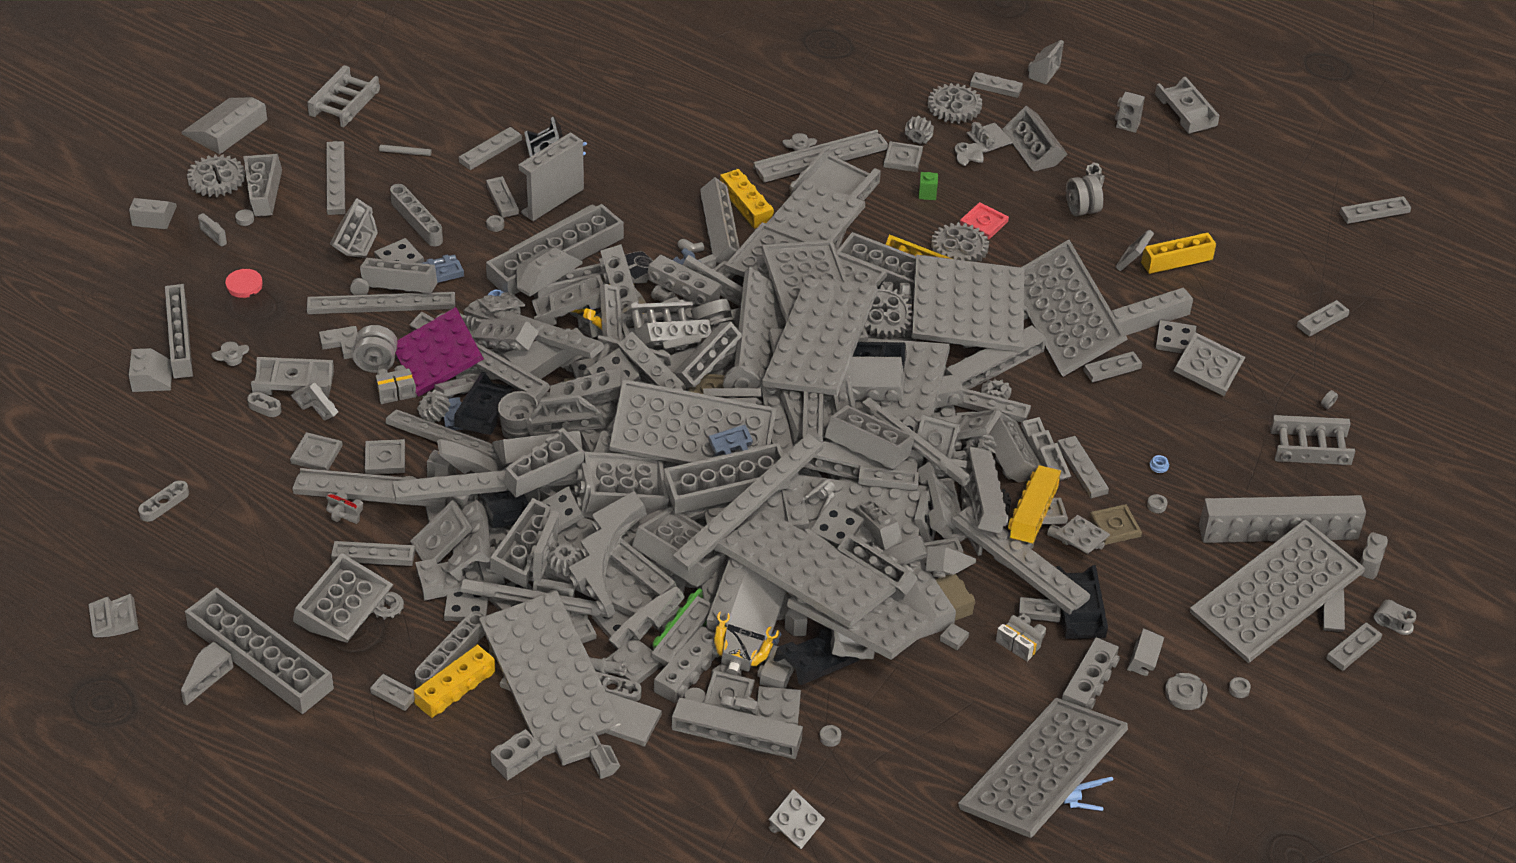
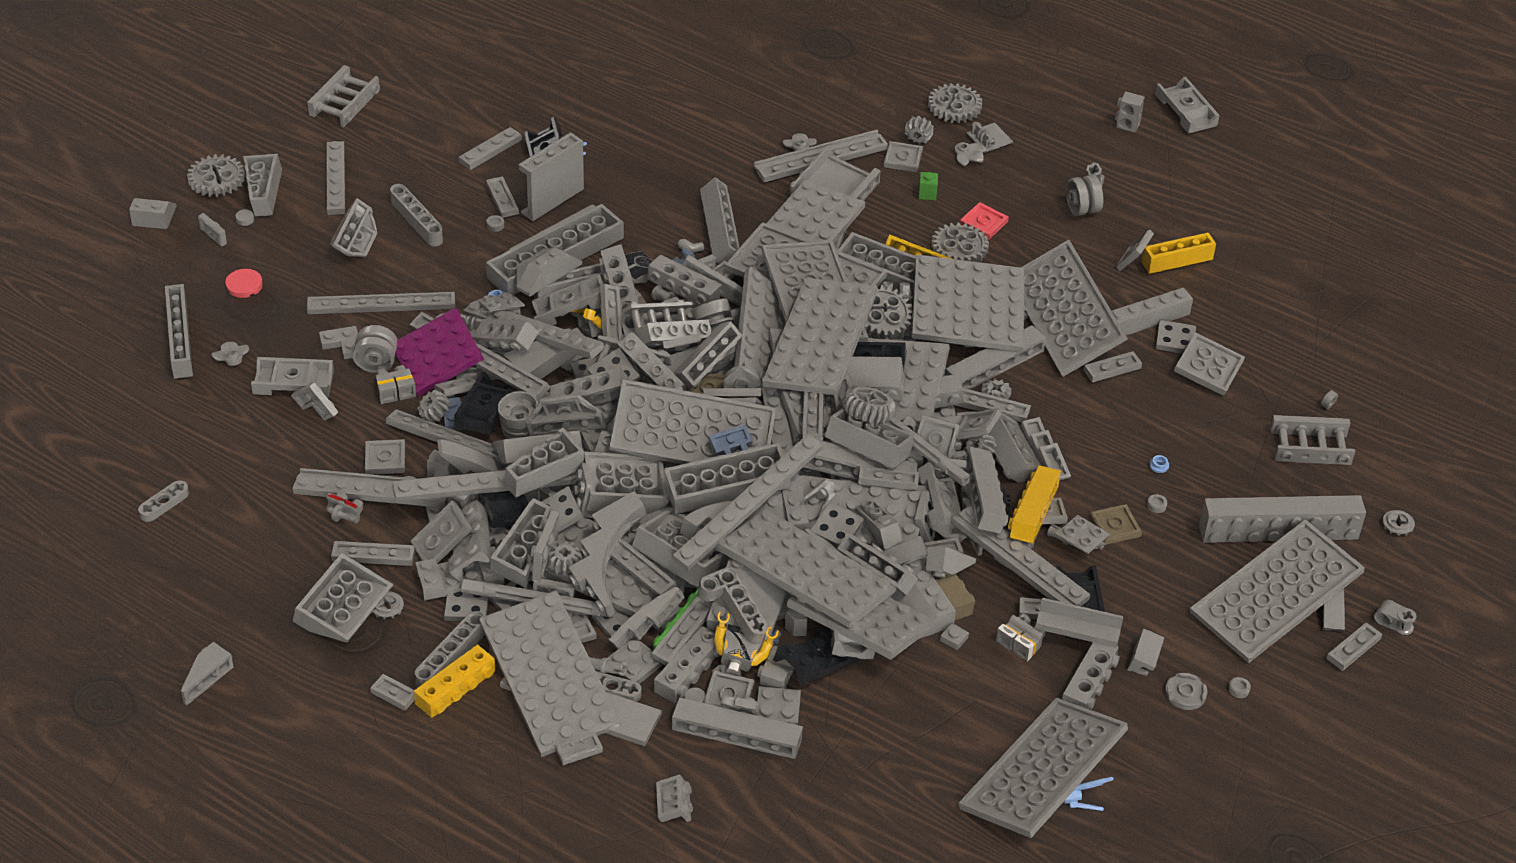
light grey slope [89,594,139,637] -> none
light grey slope [129,348,172,392] -> none
light grey slope [182,97,267,154] -> none
light grey brick [185,588,334,714] -> none
light grey beam [247,392,281,417] -> none
light grey tile [290,432,343,471] -> none
light grey tile [350,278,369,295] -> none
light grey brick [360,258,437,293] -> none
light grey tile [374,238,424,263] -> none
light grey bar [379,145,432,156] -> none
sand blue plate [422,254,464,283] -> none
light grey brick [491,729,542,781] -> none
light grey piece [590,744,620,779] -> none
yellow brick [720,169,774,229] -> none
light grey hinge [768,789,825,849] -> none
light grey tile [820,725,841,747] -> none
light grey plate [970,72,1023,98] -> none
light grey slope [1003,106,1067,171] -> none
light grey slope [1028,40,1064,84] -> none
light grey plate [1057,436,1109,498] -> none
light grey plate [1297,300,1350,337] -> none
light grey plate [1339,196,1411,224] -> none
light grey brick [1360,532,1388,580] -> none
none -> light grey bracket [656,774,693,822]
none -> light grey slope [680,501,732,539]
none -> light grey beam [698,568,768,644]
none -> light grey gear [843,386,895,425]
none -> light grey panel [1035,598,1123,648]
none -> light grey gear [1382,510,1415,536]

